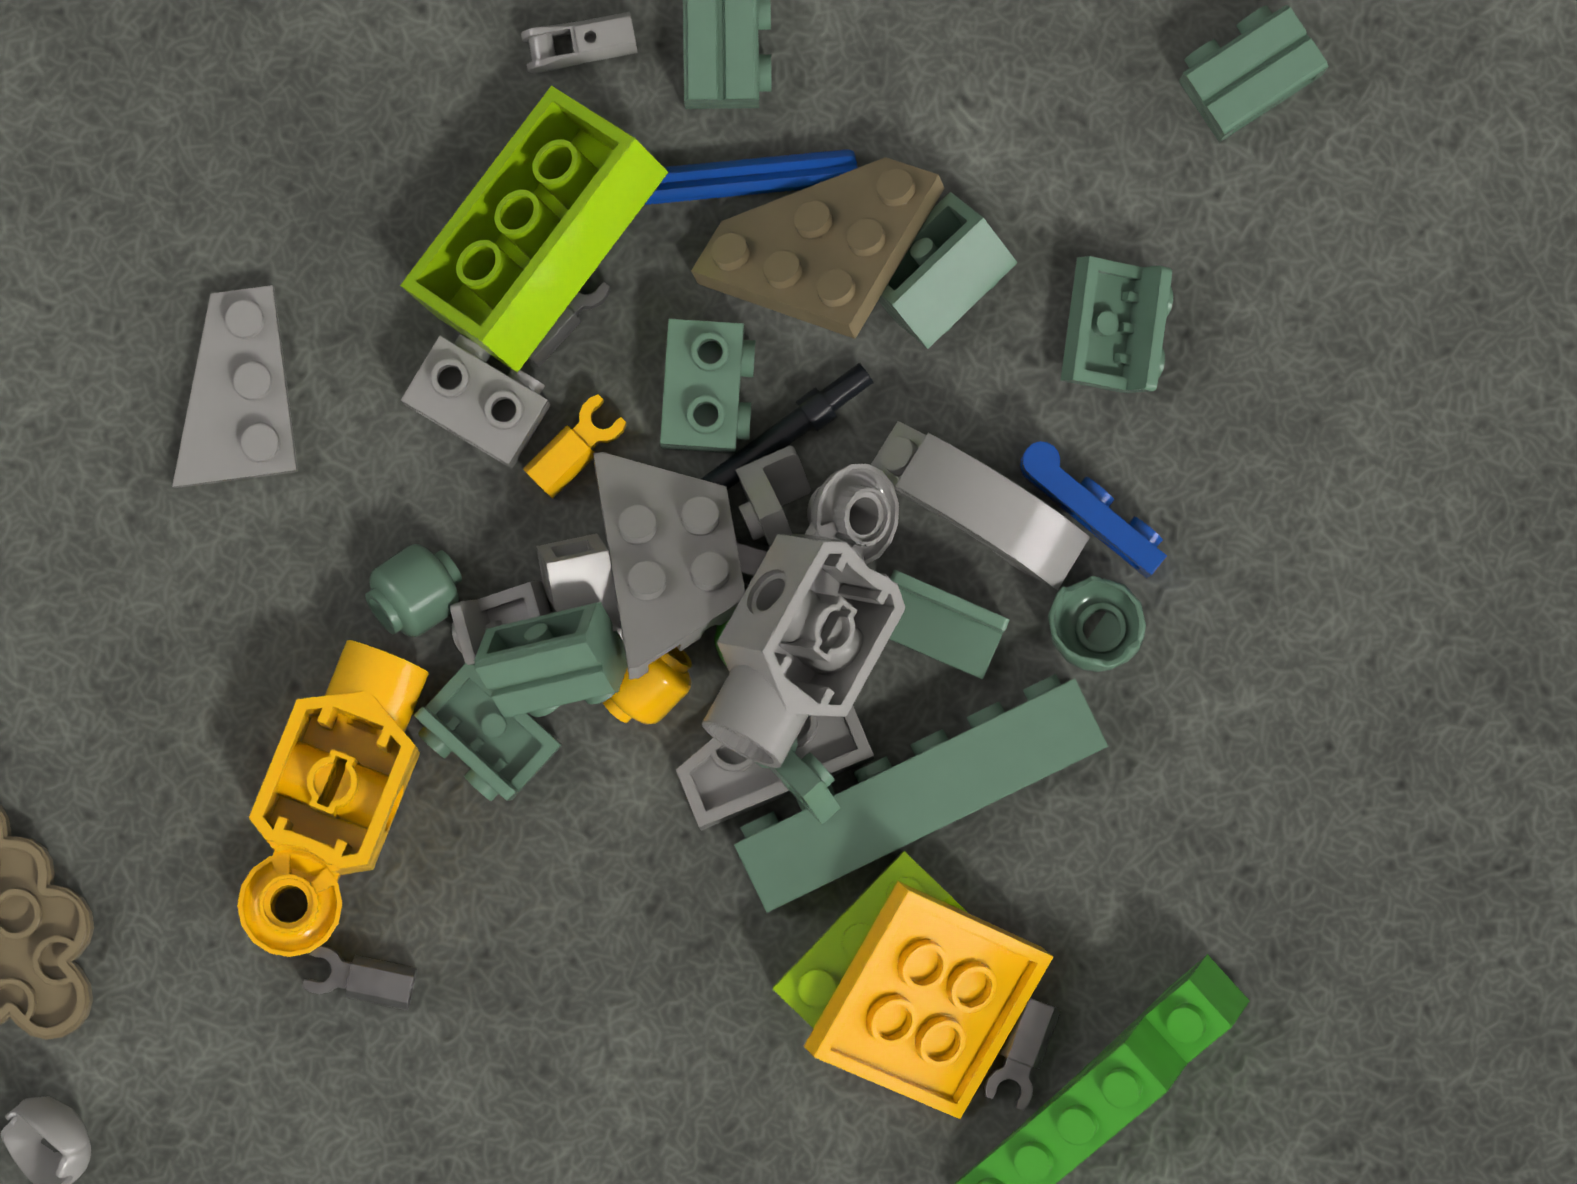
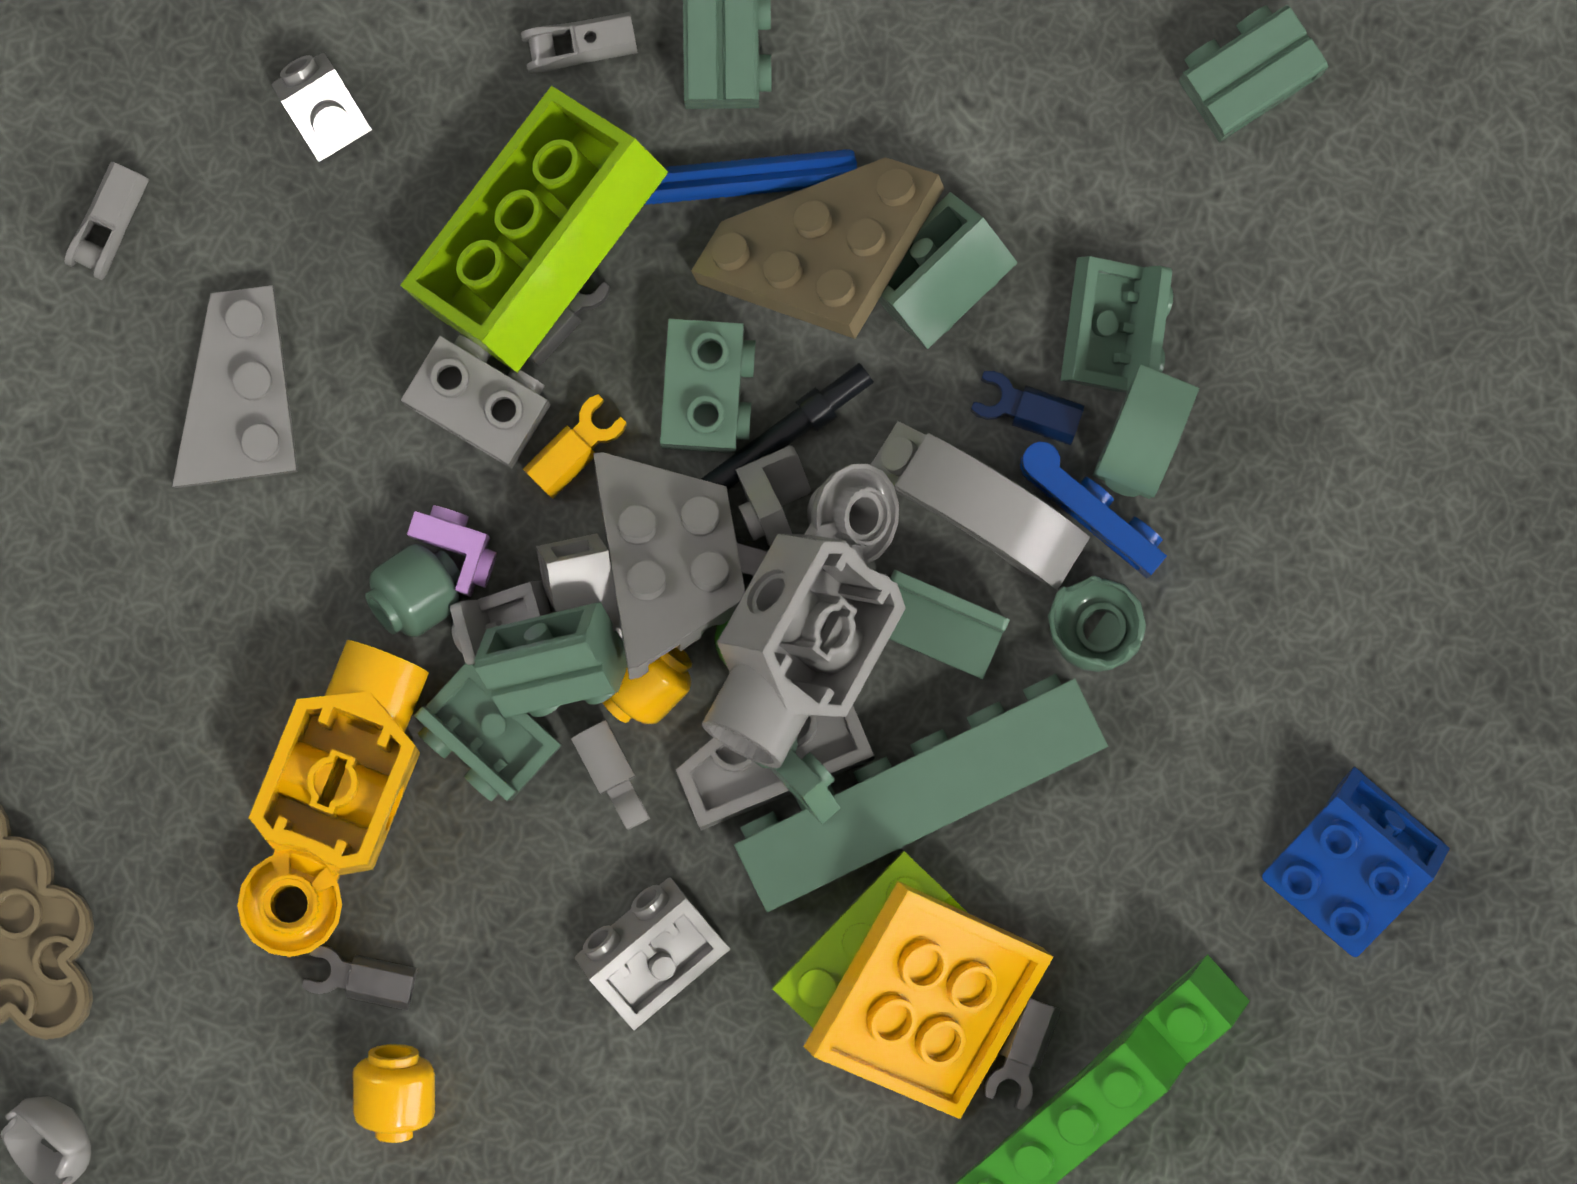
none -> light grey bar [64,161,149,280]
none -> bracket [272,53,372,162]
none -> yellow head [353,1044,435,1143]
none -> lavender bracket [407,505,497,597]
none -> light grey bar [571,720,650,830]
none -> light grey bracket [575,877,730,1030]
none -> dark blue bar [970,371,1085,445]
none -> sand green brick [1092,364,1199,499]
none -> blue bracket [1262,767,1450,957]

